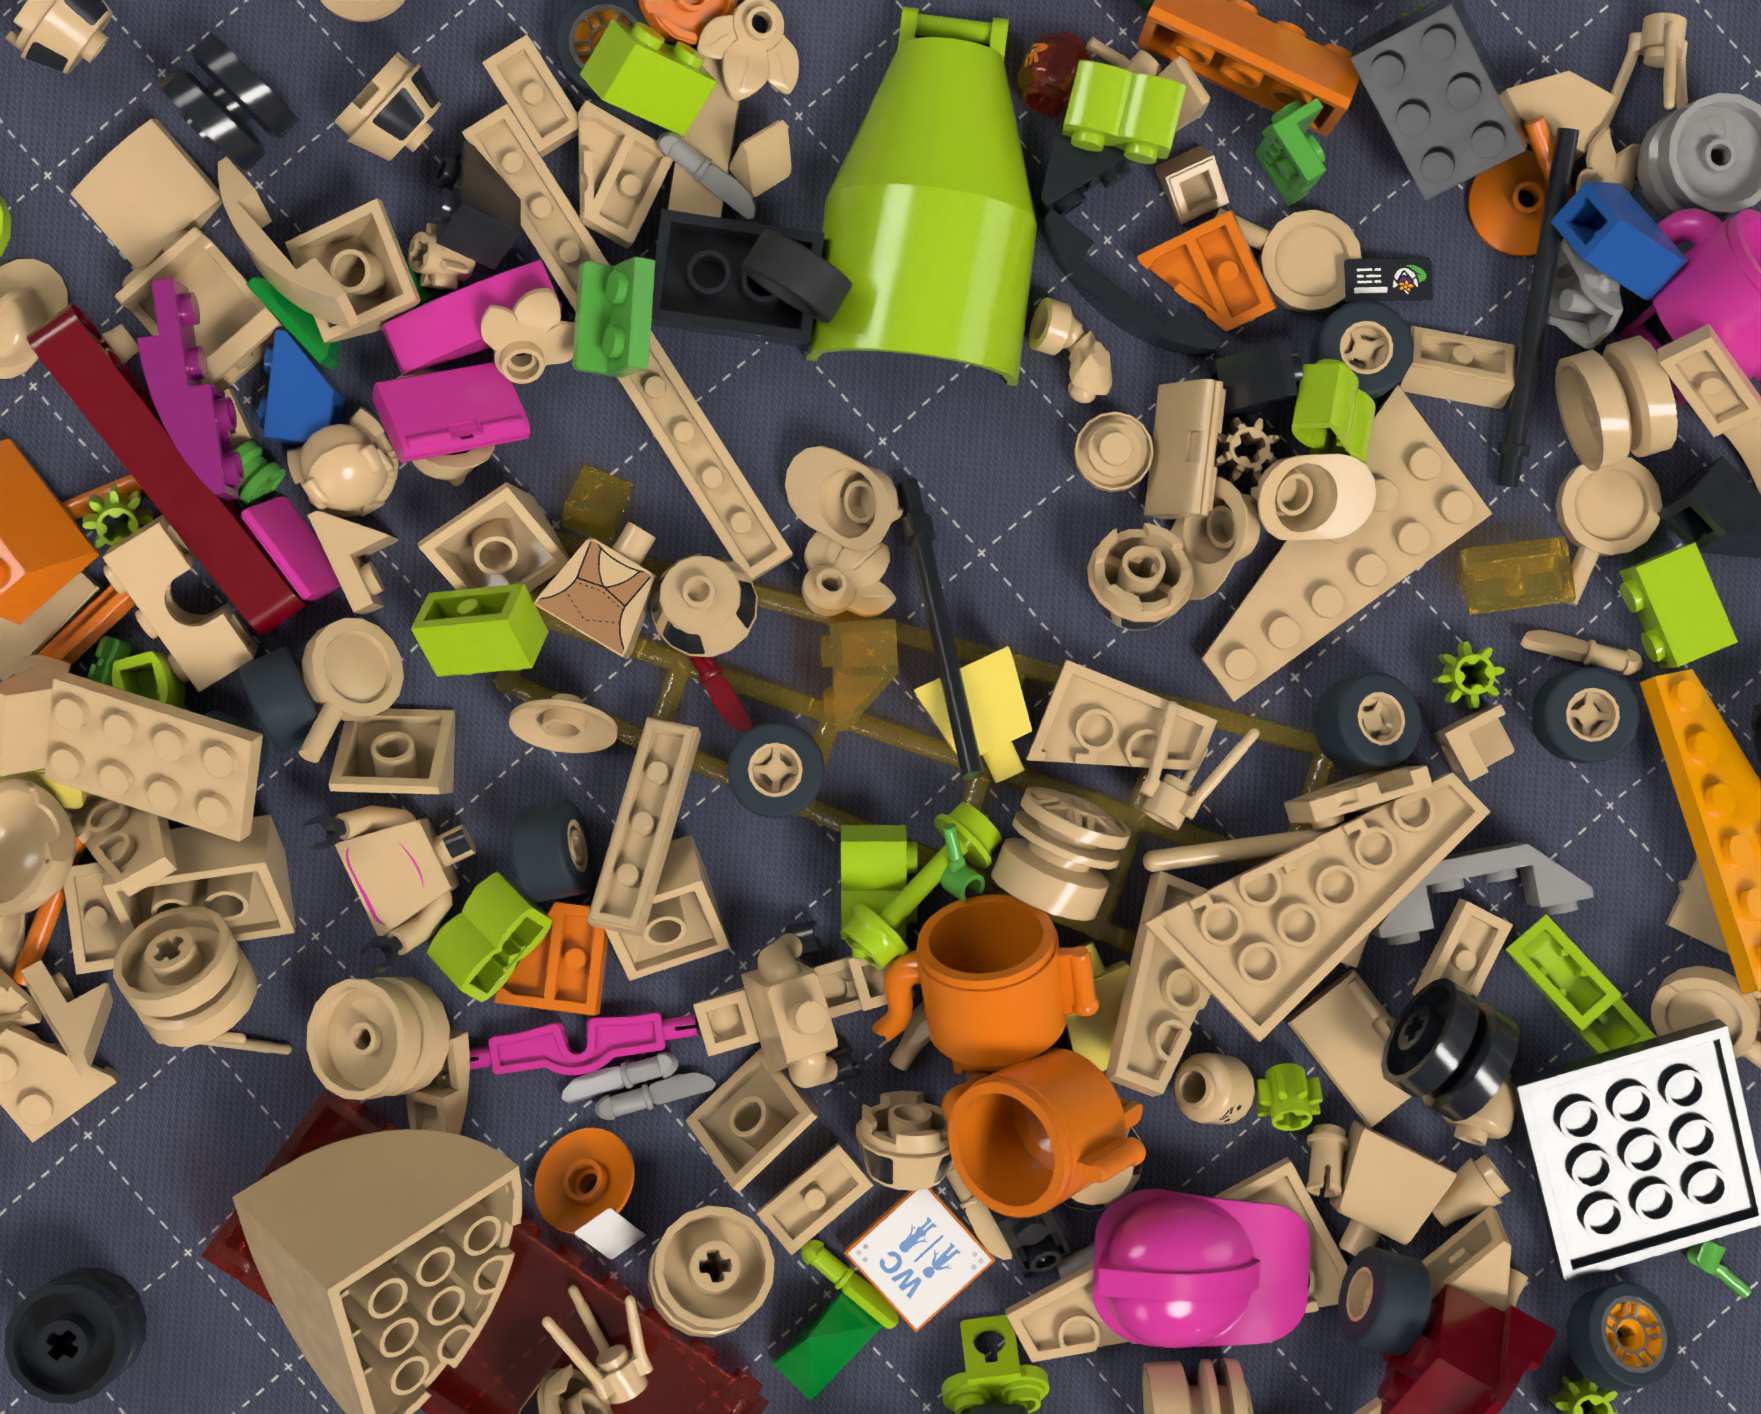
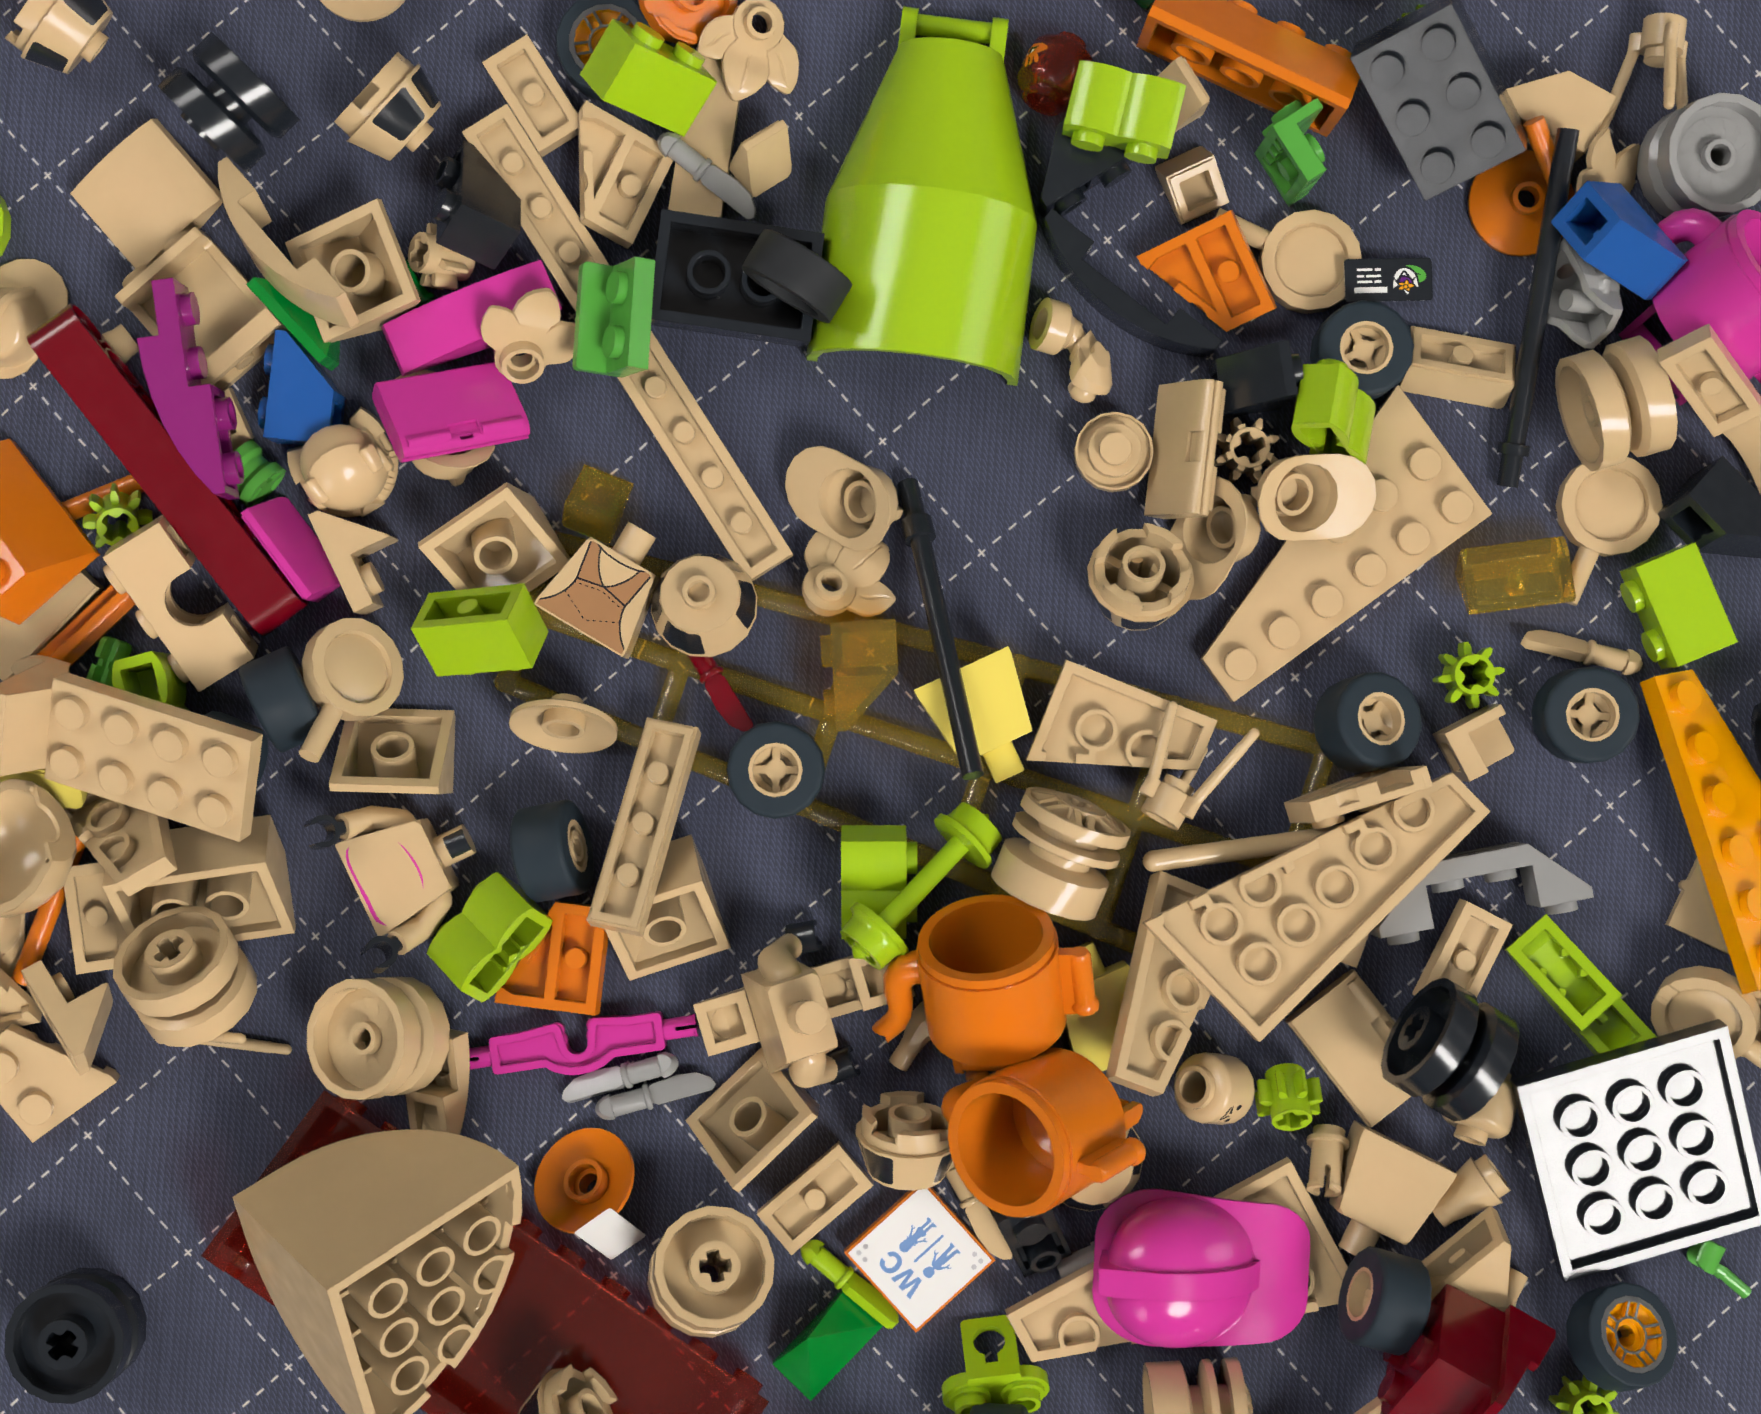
tan plant [542,1285,653,1404] -> none
bright green hand [941,823,985,903] -> none
tan hand [1086,37,1161,76] -> none

